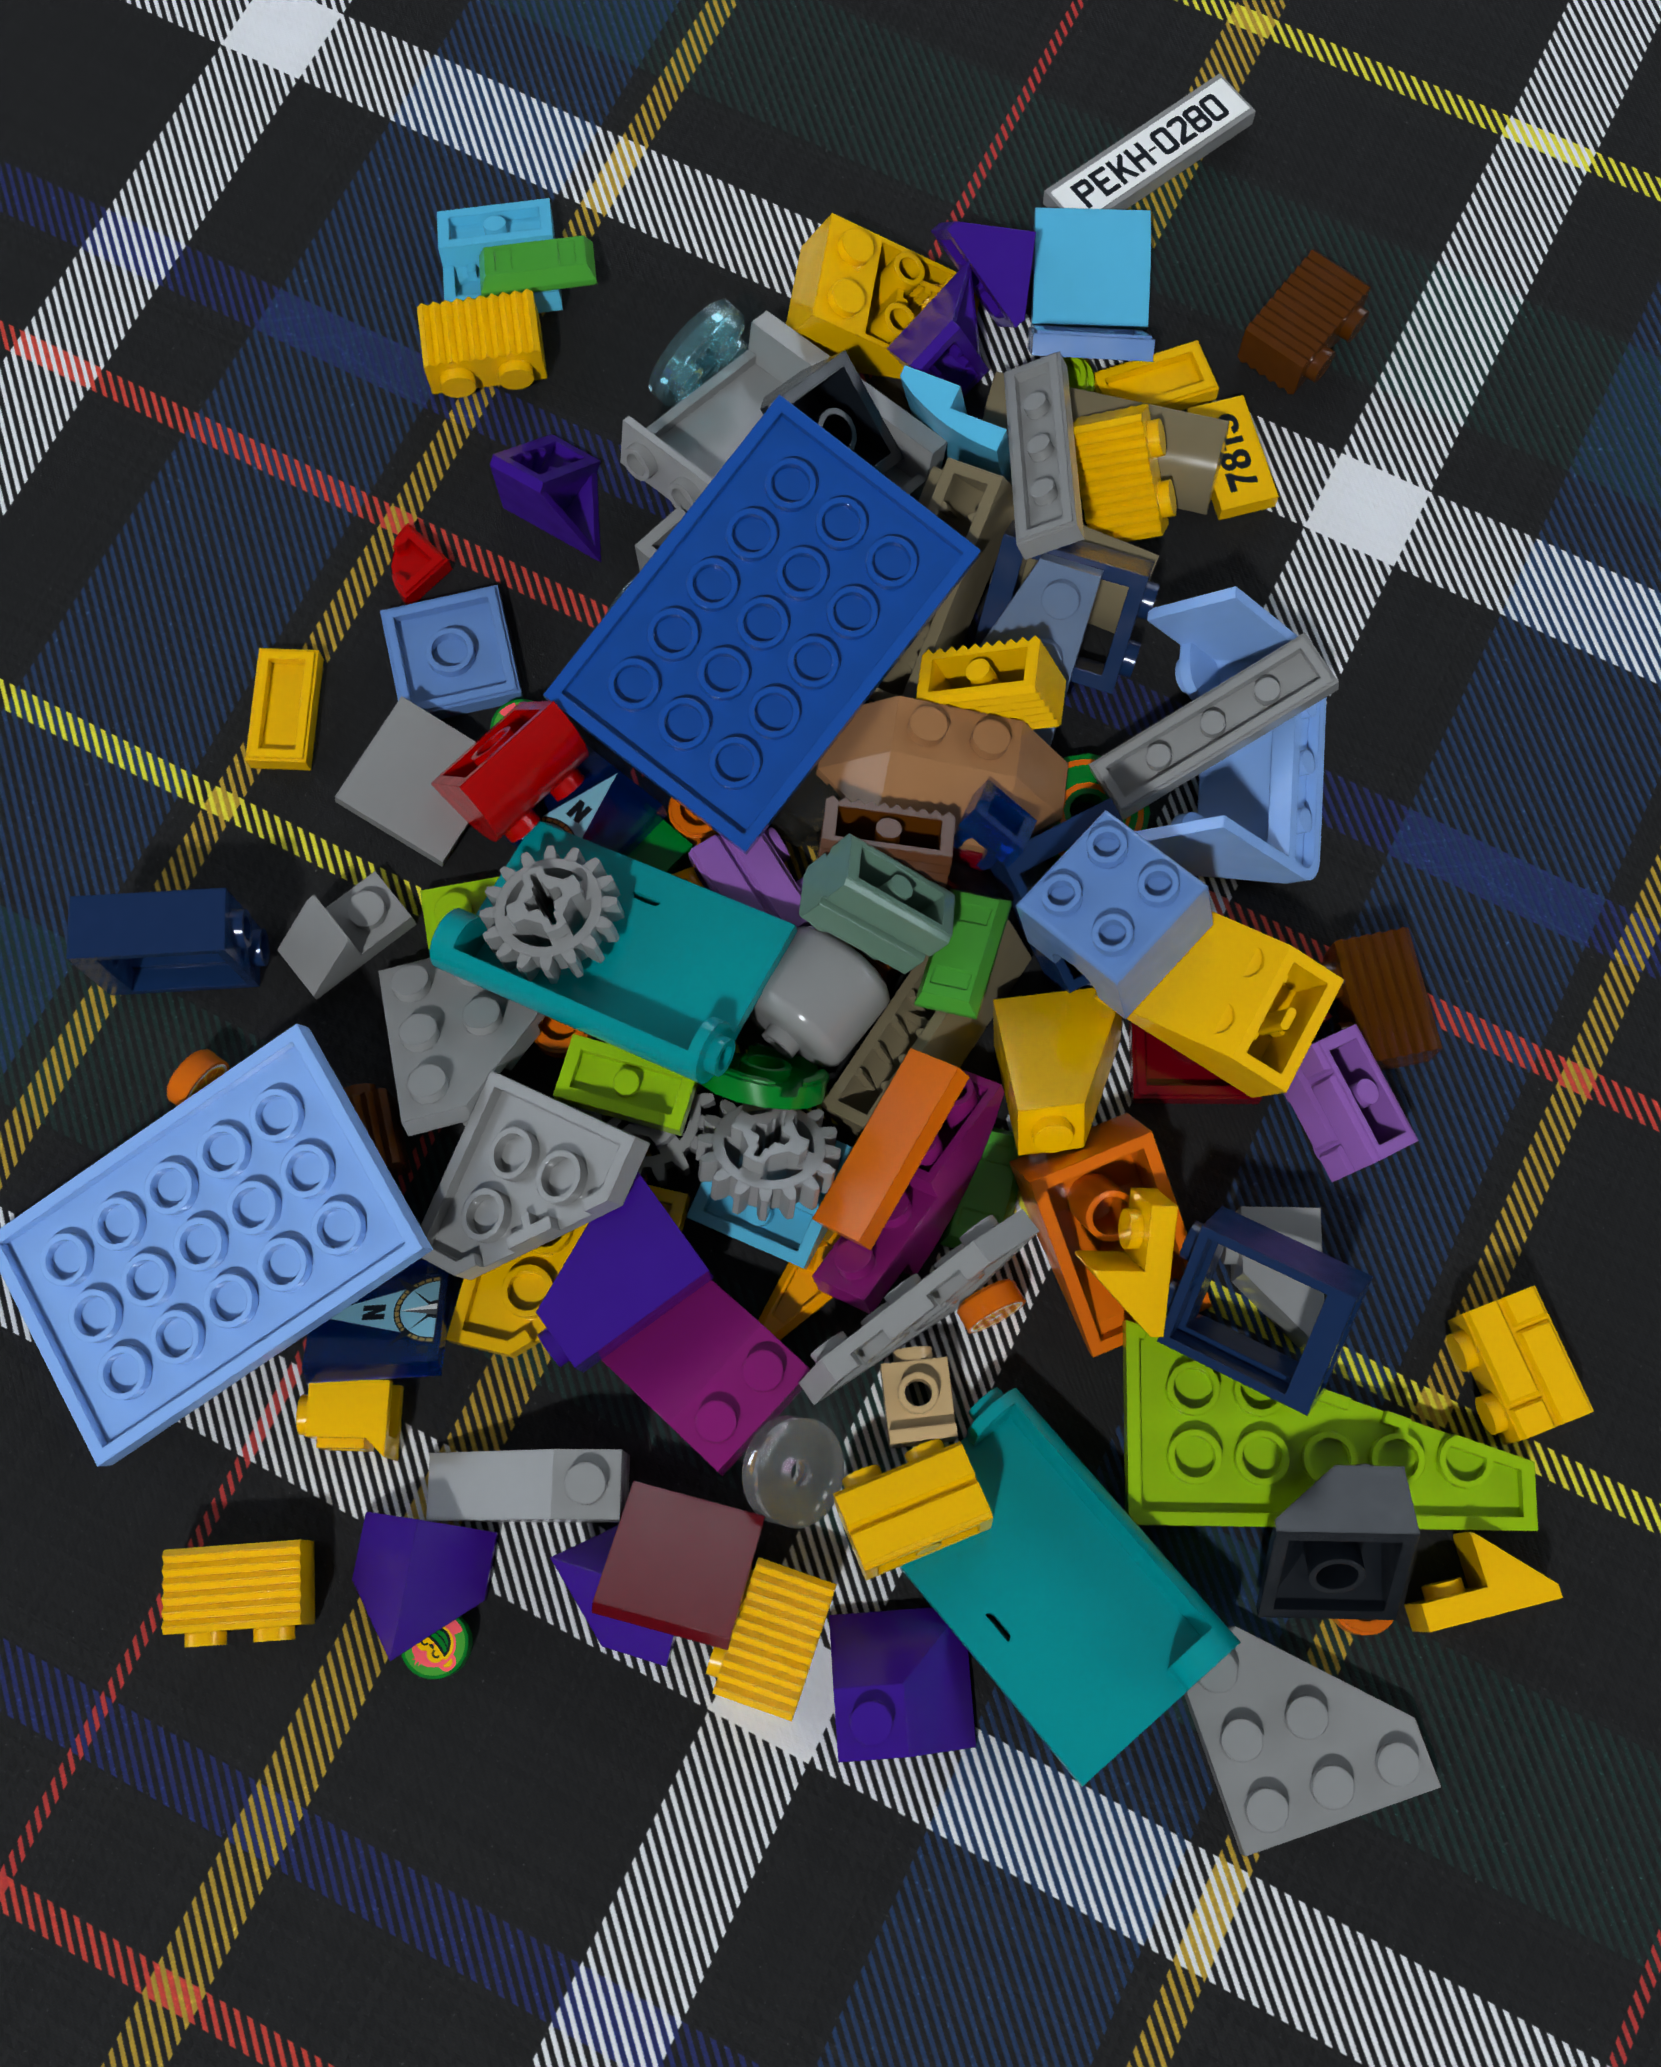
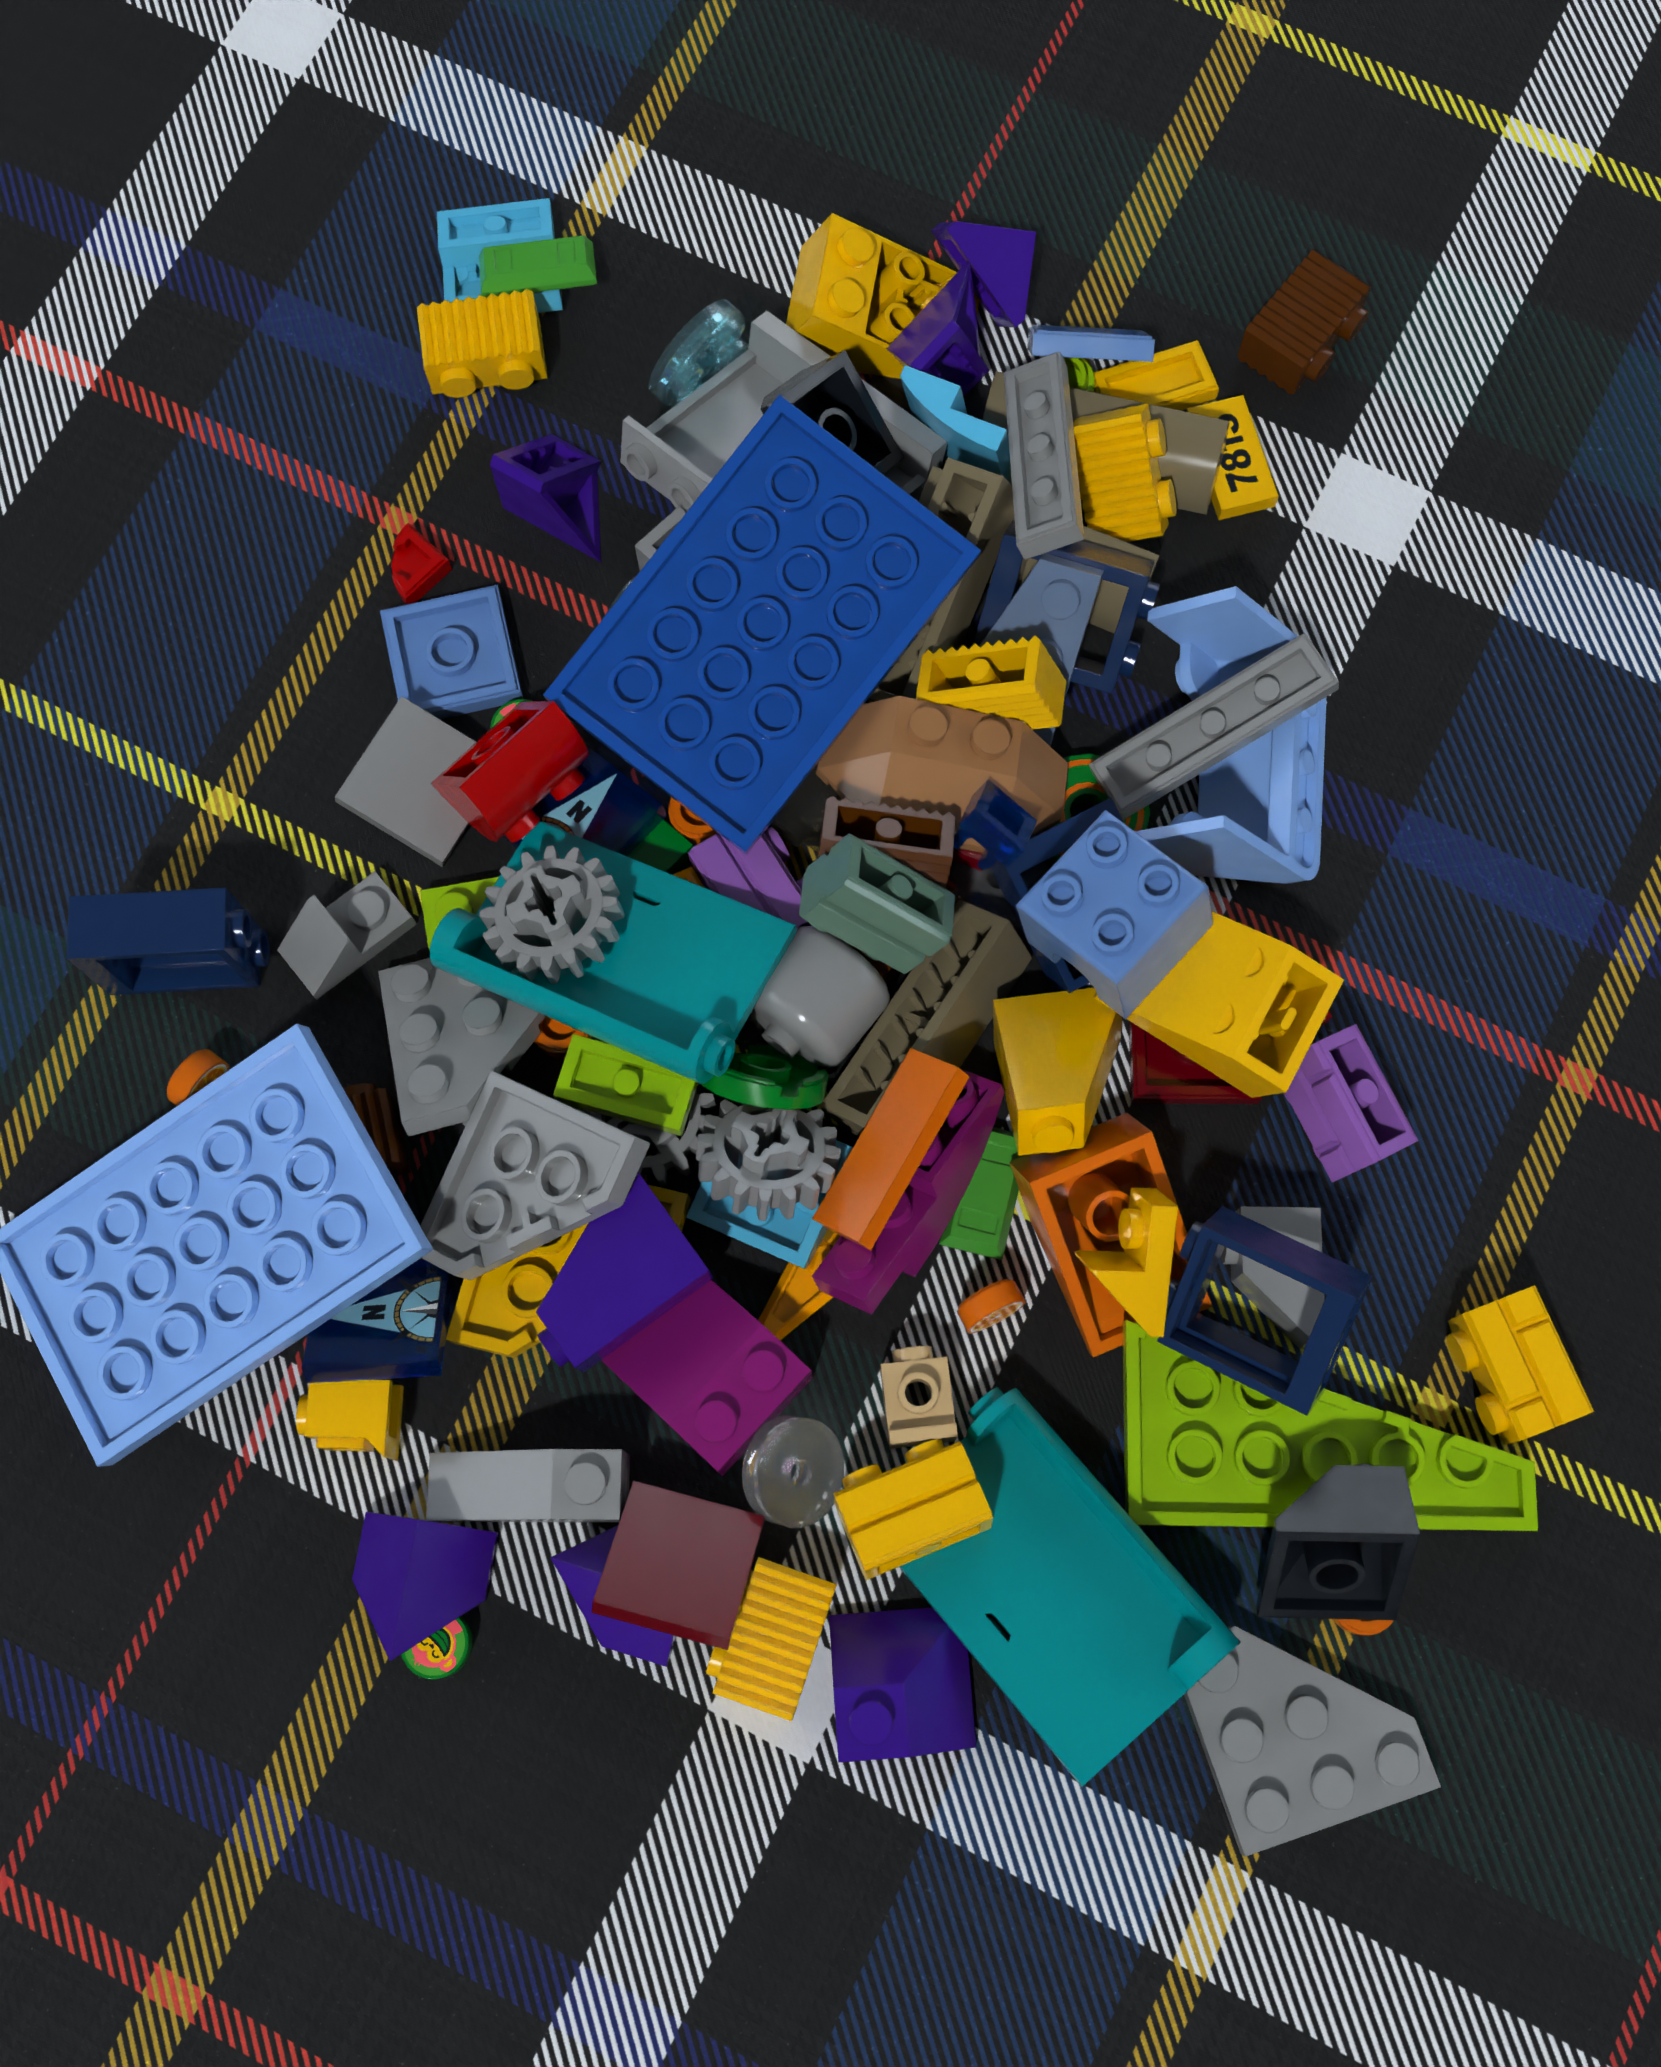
yellow brick [161,1539,315,1648] -> none
yellow tile [245,648,324,771] -> none
light grey plate [799,1209,1039,1405] -> none
bright green tile [914,888,1012,1019] -> none
medium azure slope [1031,207,1151,330] -> none
tile [1043,73,1256,210] -> none
reddish brown brick [1320,927,1442,1071] -> none
yellow slope [1404,1532,1563,1632] -> none

